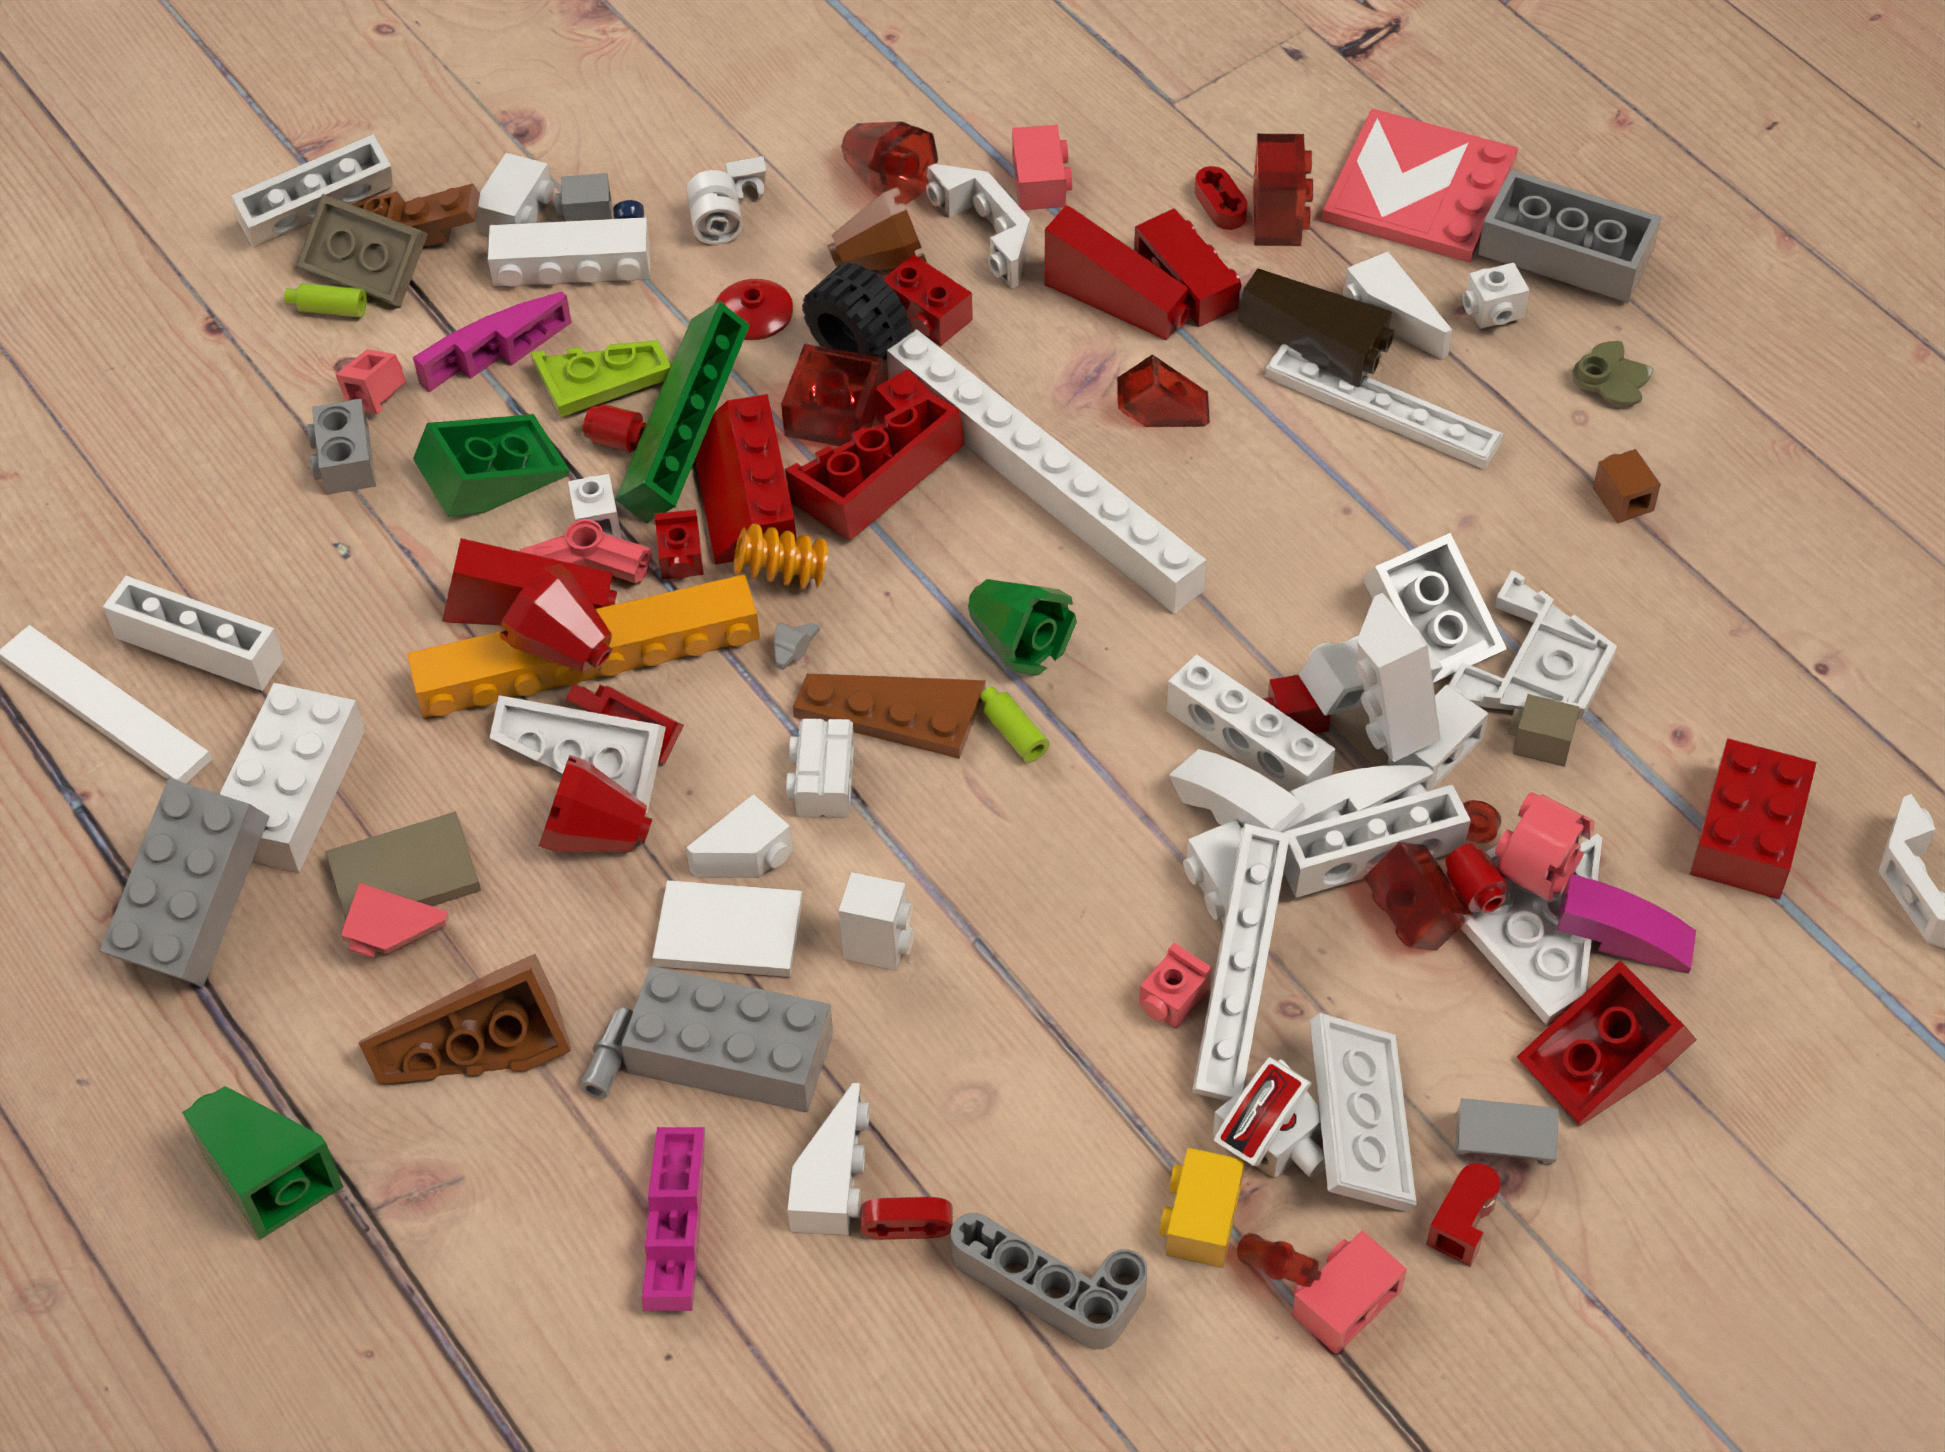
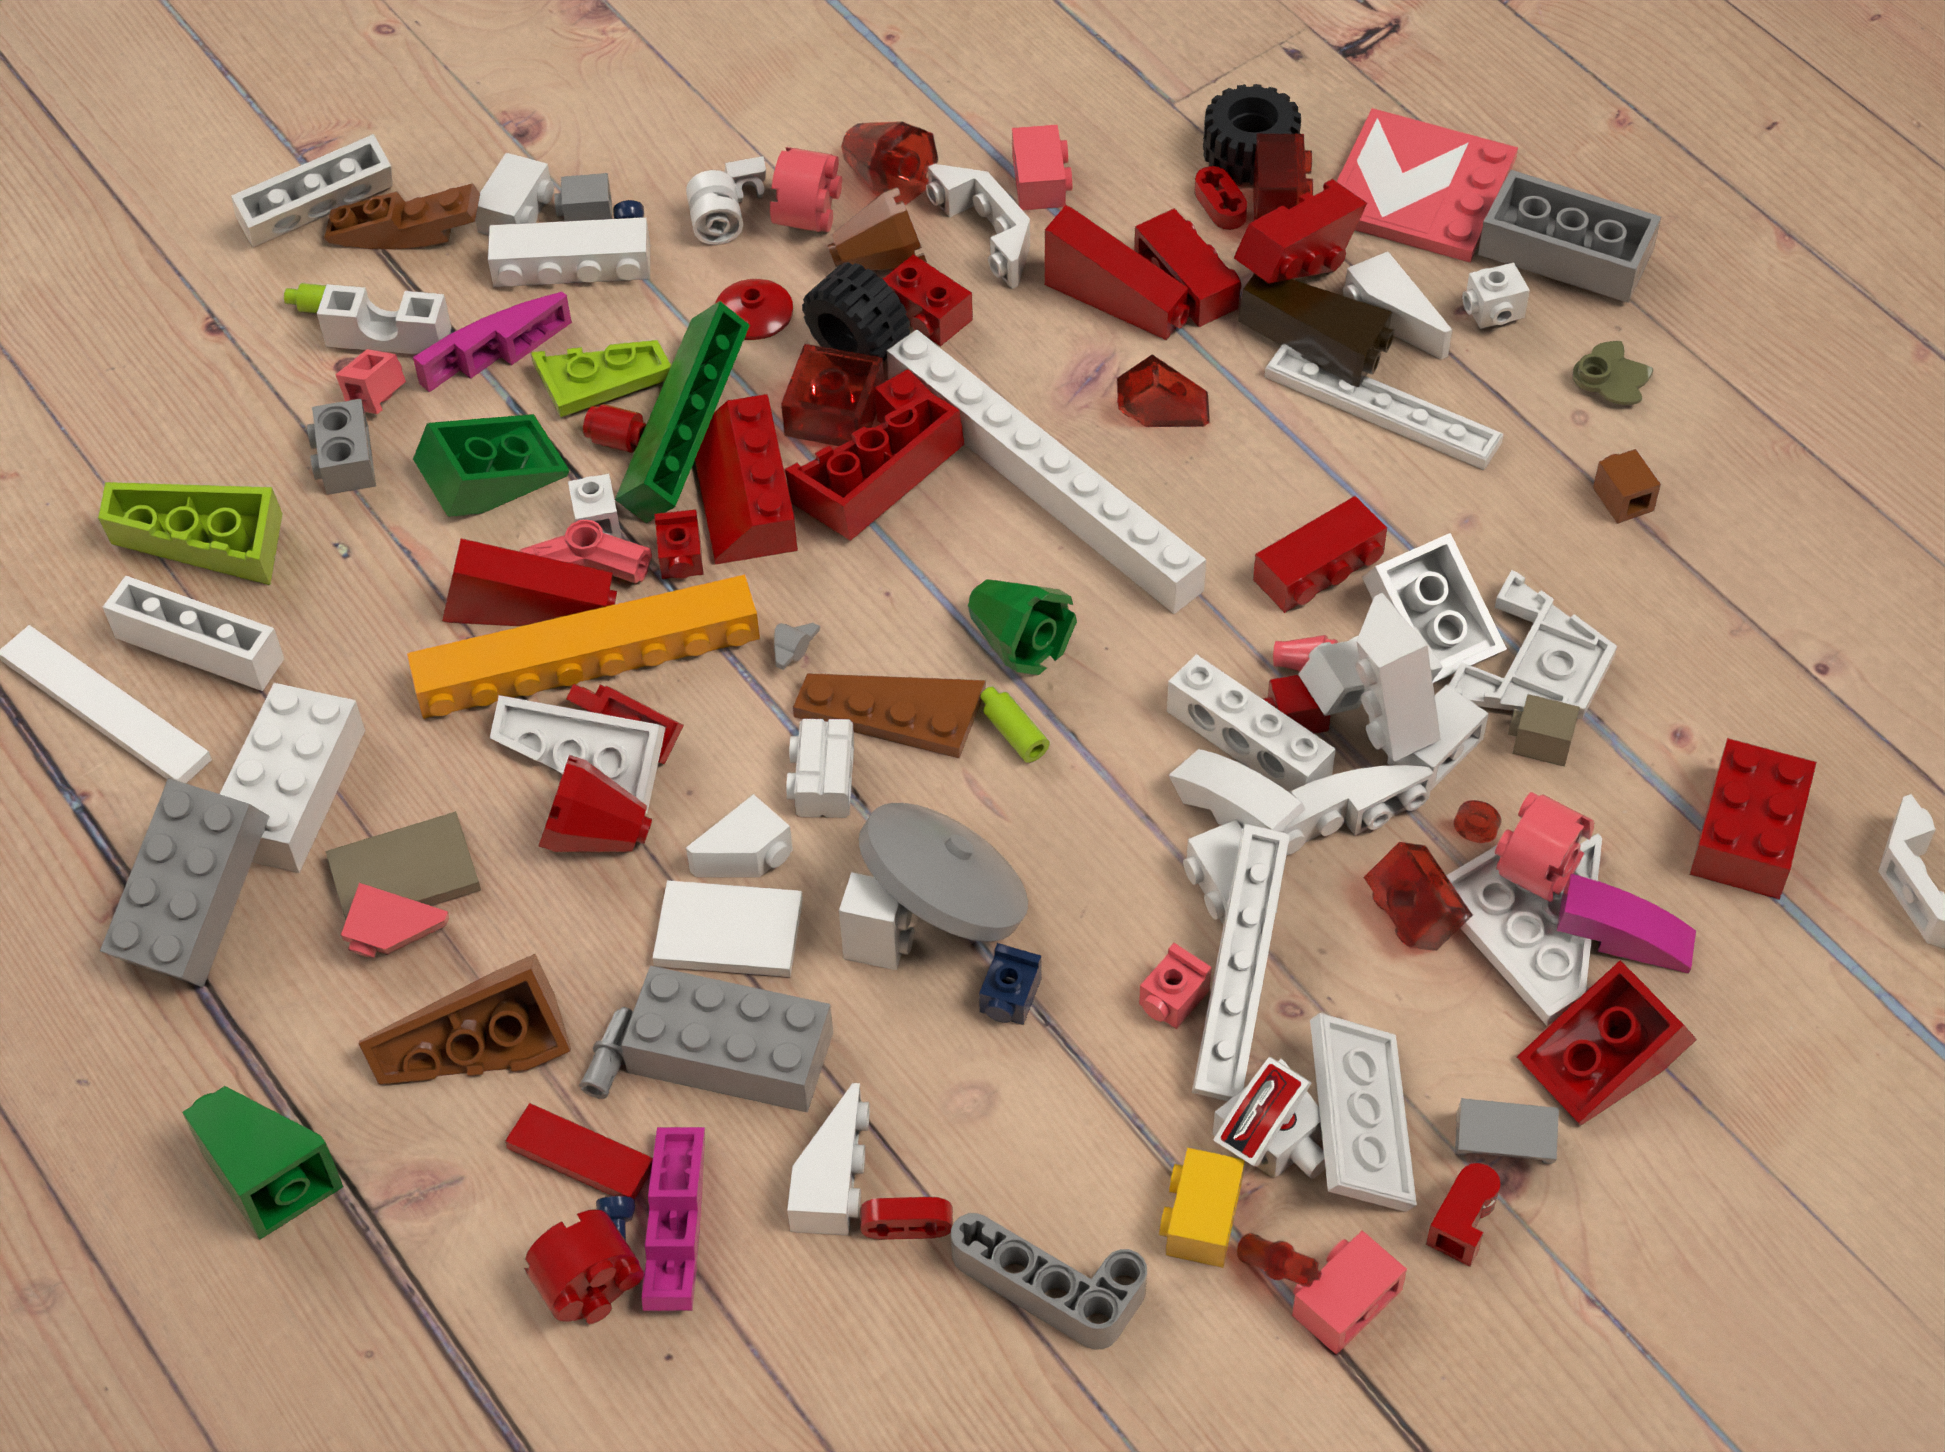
dark tan tile [296,194,428,308] -> none
red cone [500,564,612,672] -> none
light orange piece [734,524,828,589] -> none
white brick [1283,784,1471,898] -> none
red brick [1445,843,1509,913] -> none
none -> lime wedge [98,482,283,585]
none -> white arch [317,284,451,354]
none -> red tile [505,1103,653,1199]
none -> red brick [524,1210,645,1324]
none -> dark blue piece [596,1196,635,1241]
none -> coral brick [770,147,842,232]
none -> light grey dish [859,803,1028,941]
none -> dark blue brick [979,943,1042,1025]
none -> black tyre [1203,84,1301,185]
none -> red wedge [1234,179,1367,283]
none -> red brick [1253,496,1388,613]
none -> coral cone [1273,635,1338,672]

